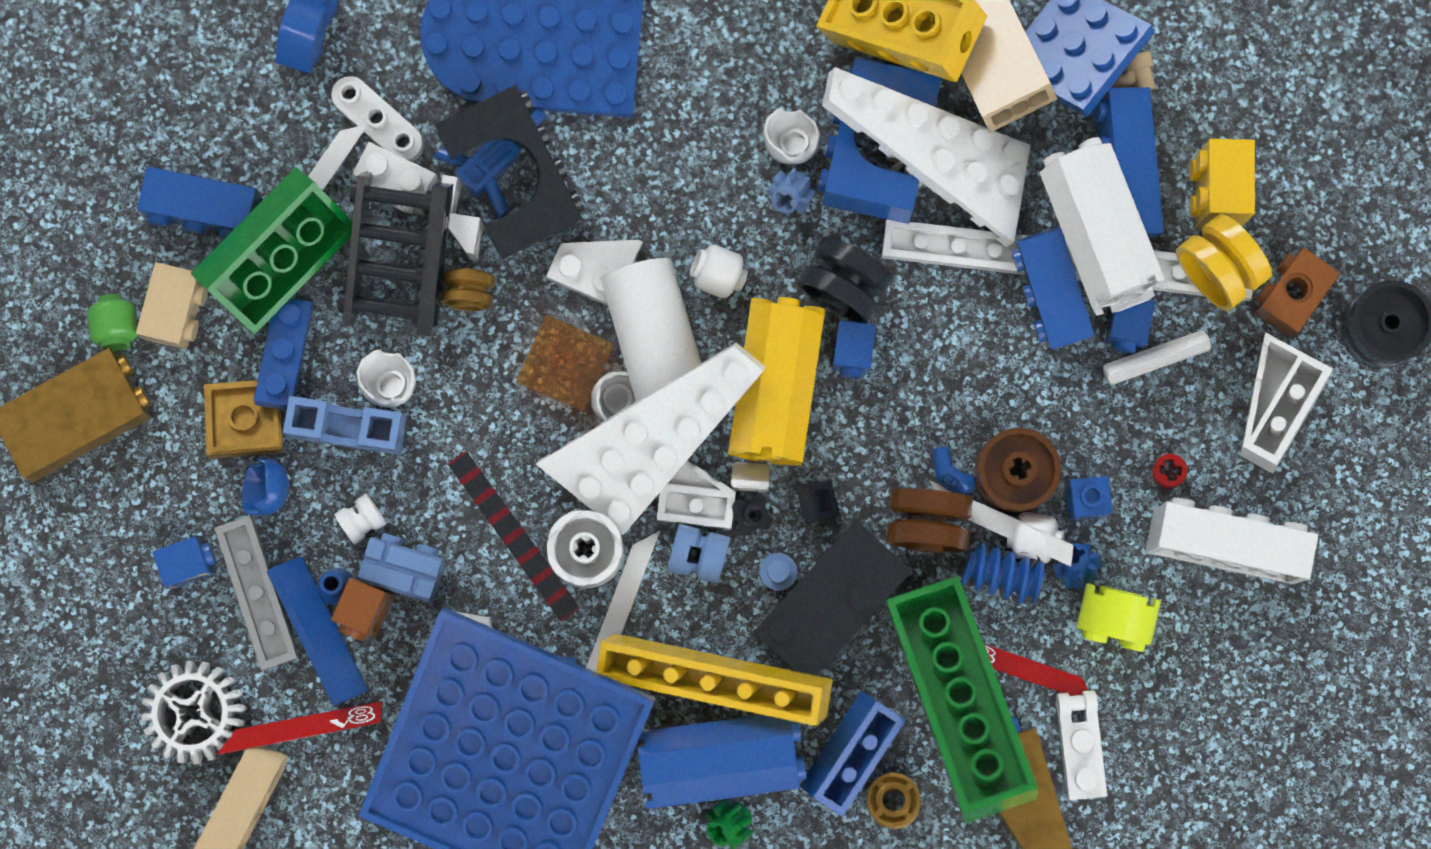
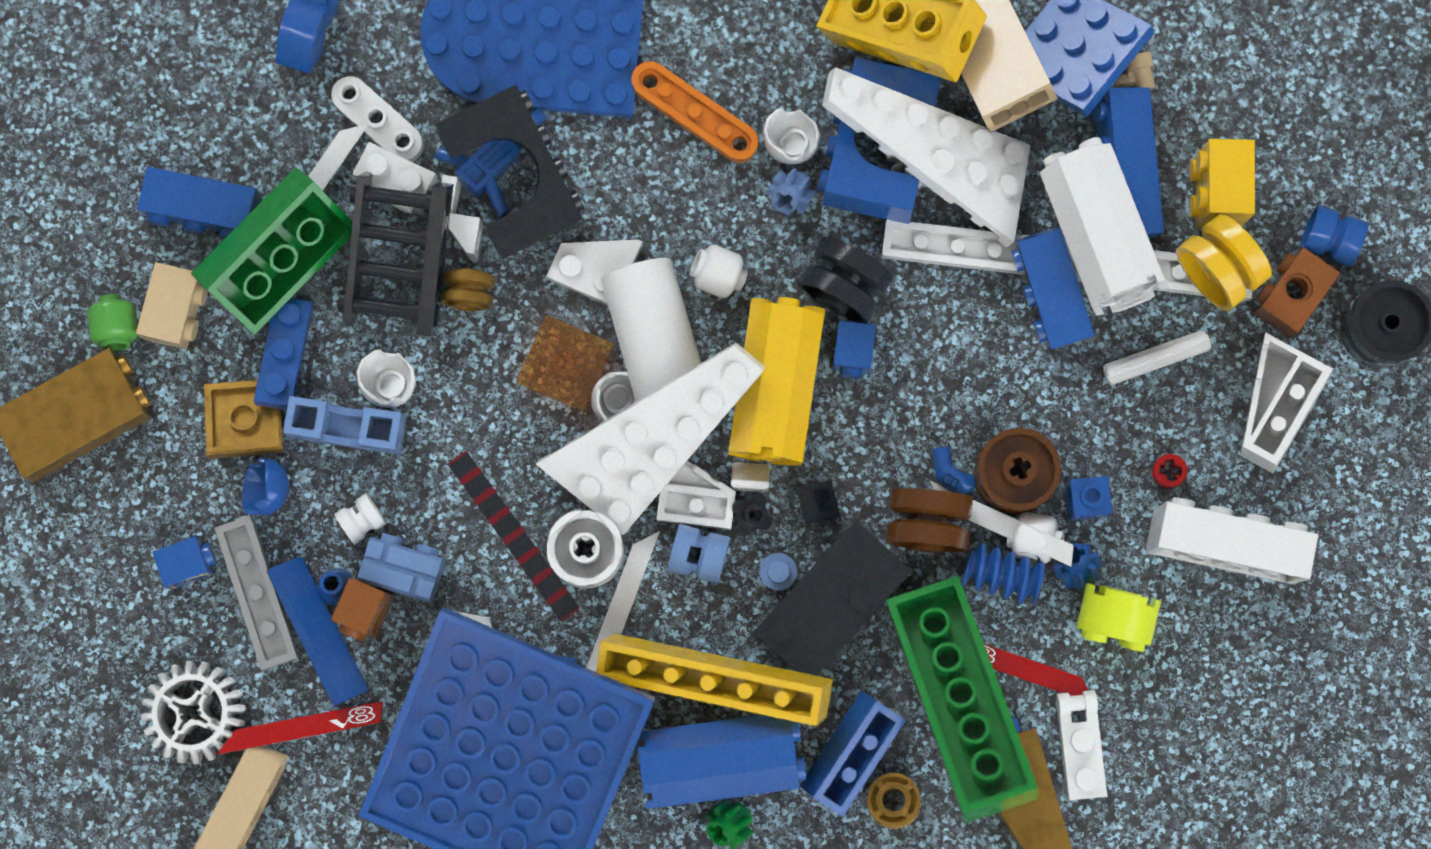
blue brick [1104,300,1156,354] -> none
none -> orange plate [632,61,758,163]
none -> blue wheel [1300,204,1369,267]

